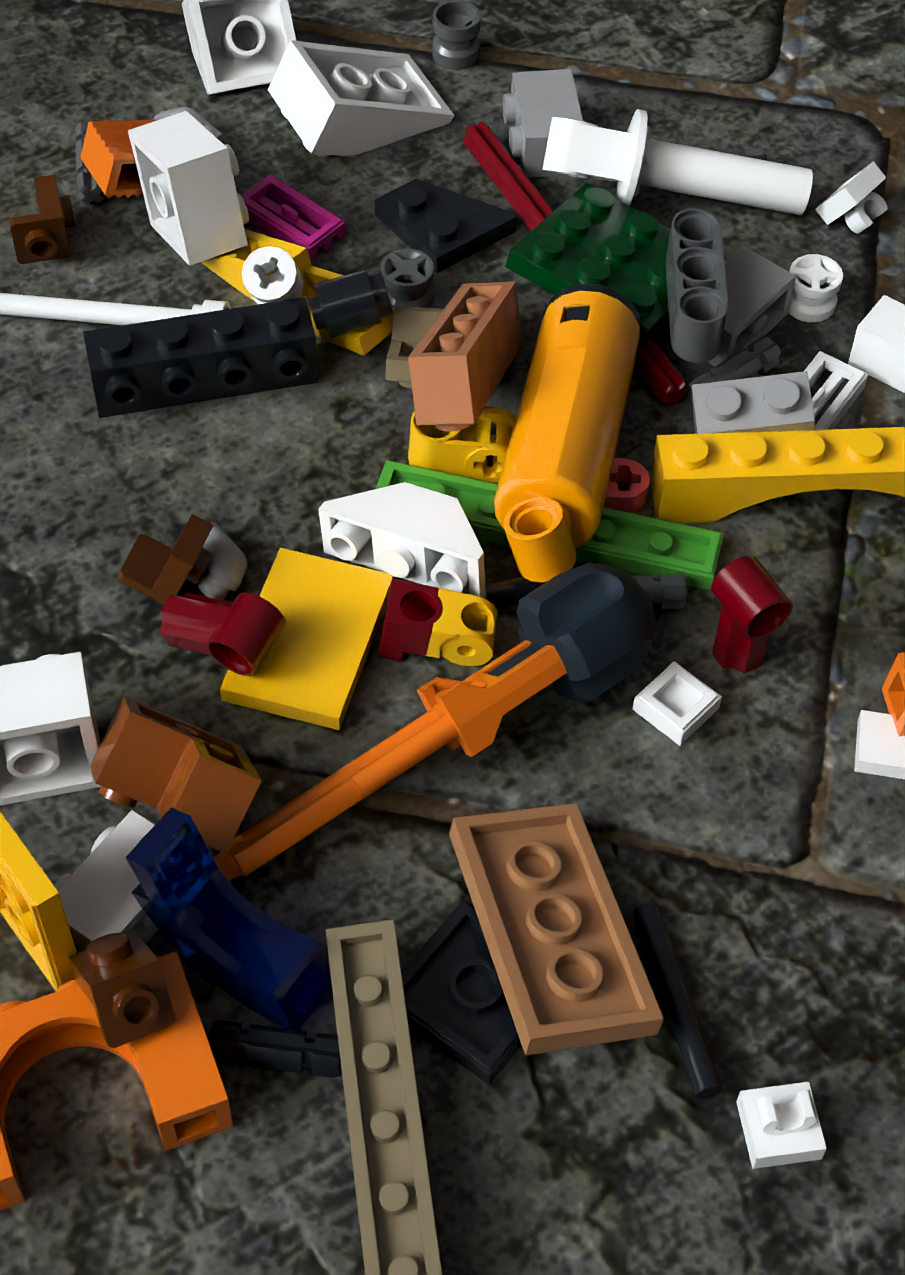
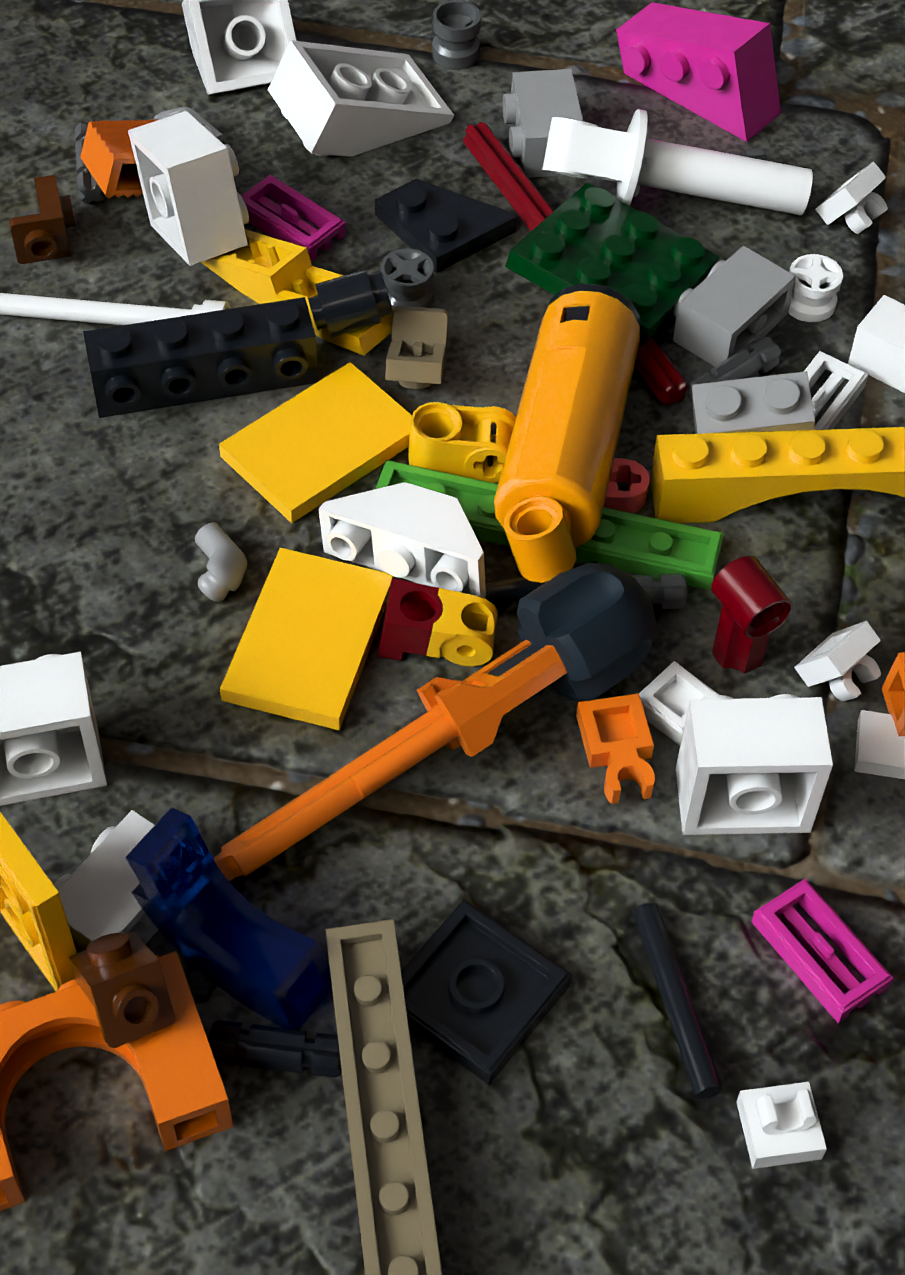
dark orange brick [90,696,262,853] -> none
reddish brown bracket [117,514,214,604] -> none
dark red piece [159,593,286,676] -> none
white wheel [242,246,304,304] -> none
nougat brick [408,281,523,431] -> none
medium nougat plate [449,803,664,1056] -> none
dark grey beam [665,208,728,363] -> none
none -> yellow tile [219,362,412,523]
none -> orange plate [576,693,655,804]
none -> dark pink wedge [616,2,781,142]
none -> white brick [675,694,833,835]
none -> dark pink tile [751,878,894,1023]
none -> white tile [794,621,881,702]

